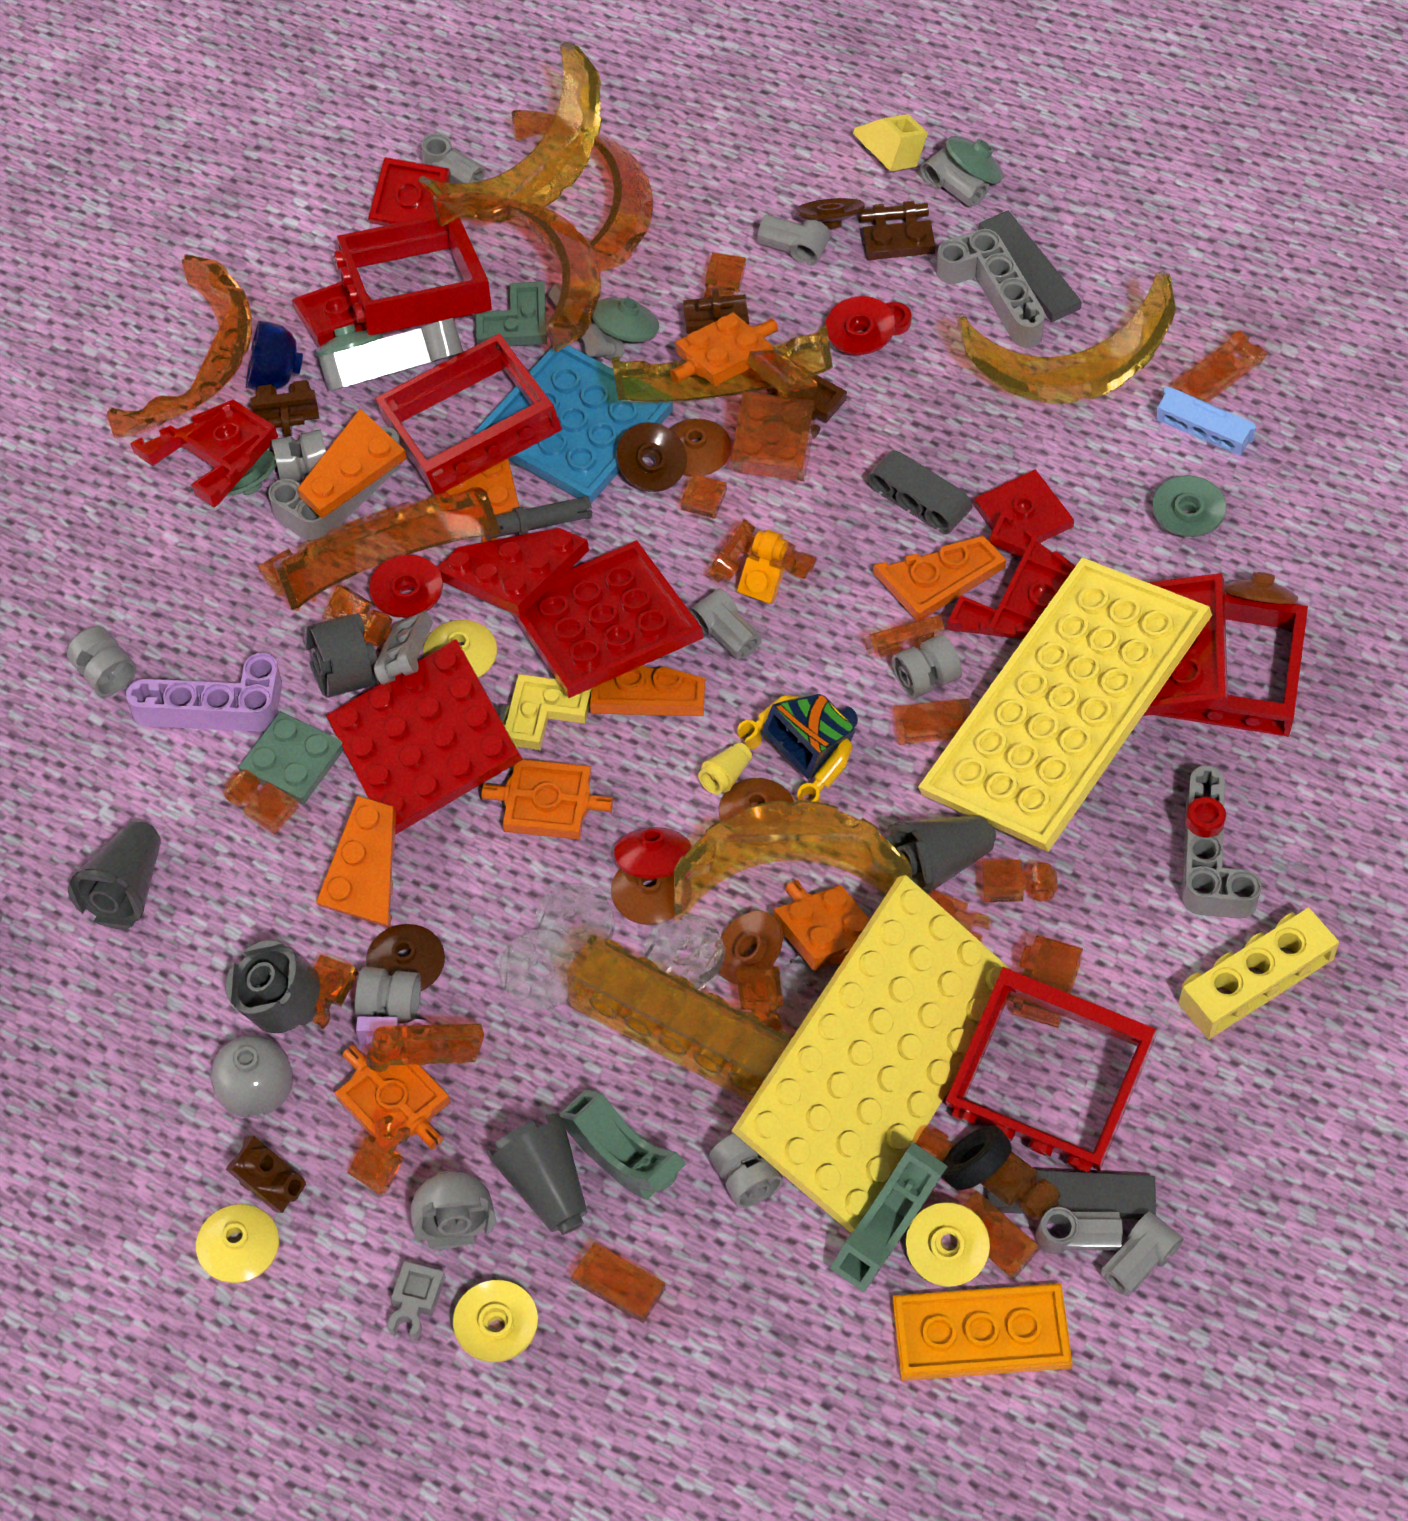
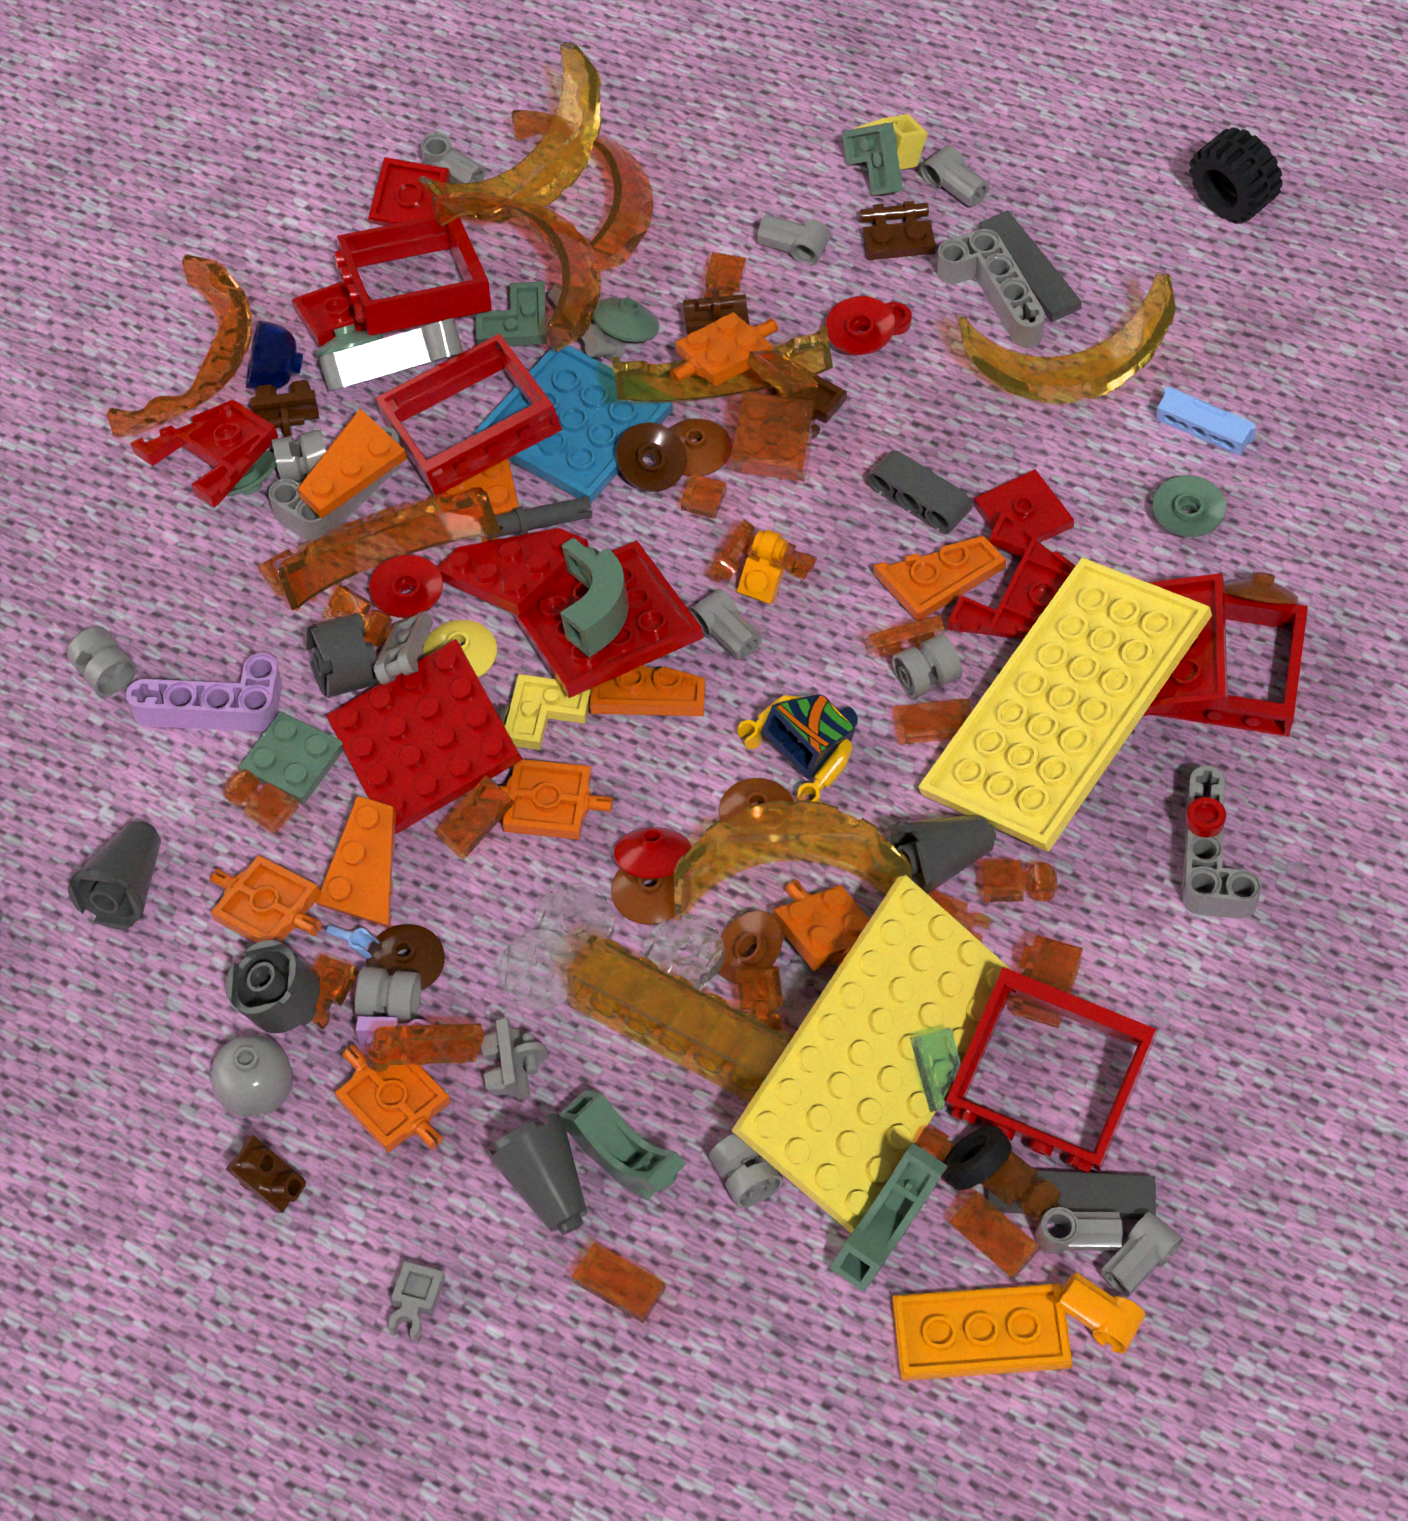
light yellow dish [196,1204,279,1283] -> none
clear orange plate [348,1115,410,1195] -> none
light grey cylinder [411,1171,496,1250] -> none
light yellow dish [453,1280,538,1362] -> none
light yellow cone [698,742,752,795] -> none
reddish brown dish [797,198,865,229] -> none
light yellow dish [906,1202,990,1287] -> none
sand green dish [946,136,1003,184] -> none
clear orange plate [1172,330,1267,403] -> none
light yellow brick [1178,907,1339,1040] -> none
none -> orange plate [210,855,322,943]
none -> light blue hand [326,924,380,959]
none -> clear orange plate [434,775,515,859]
none -> light grey hips [480,1017,548,1100]
none -> sand green arch [560,538,629,657]
none -> sand green plate [842,122,903,196]
none -> clear light blue tile [910,1027,961,1112]
none -> light orange piece [1055,1272,1146,1354]
none -> black tyre [1189,127,1283,223]

